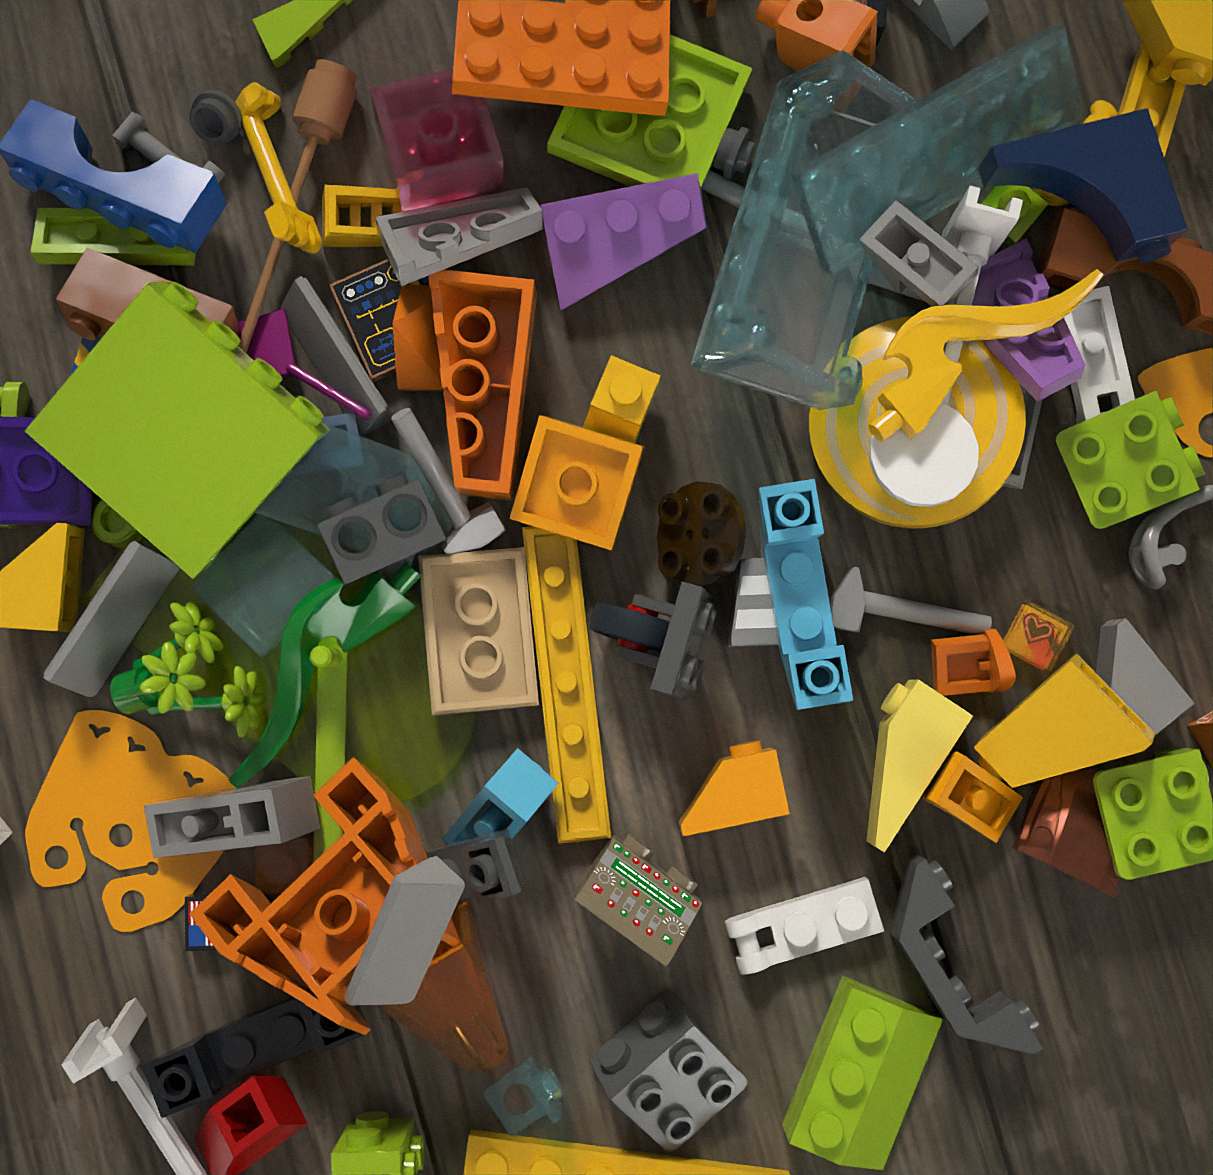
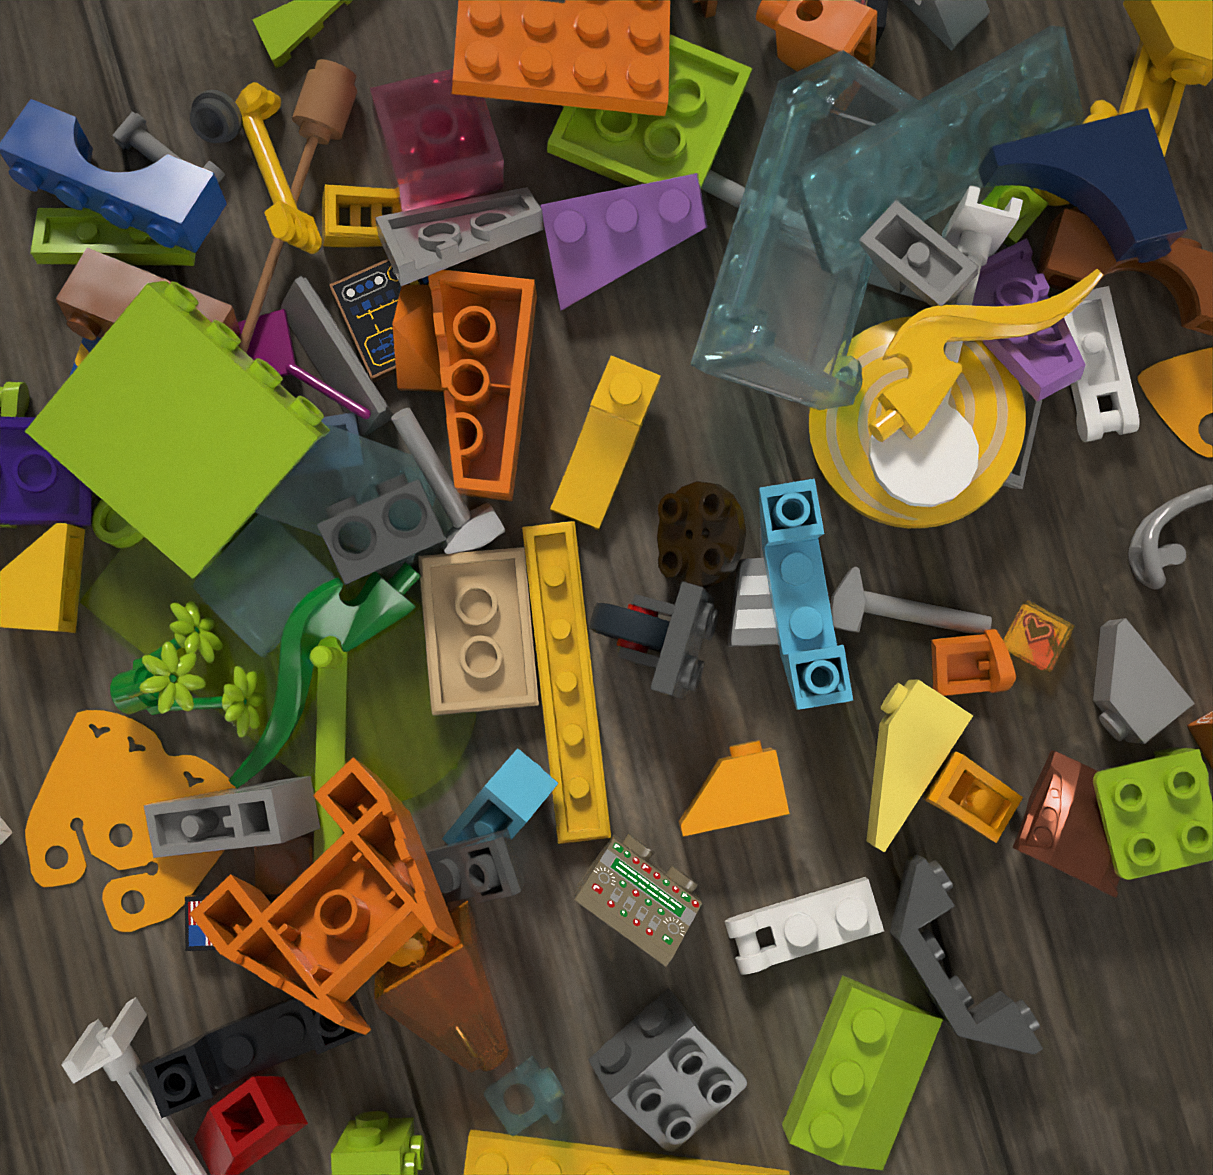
light grey slope [43,540,179,697] -> none
light grey slope [344,856,465,1006] -> none
light orange plate [509,415,645,551] -> none
dark grey plate [713,127,756,180] -> none
yellow slope [973,653,1155,788] -> none
lime bracket [1056,390,1205,529] -> none

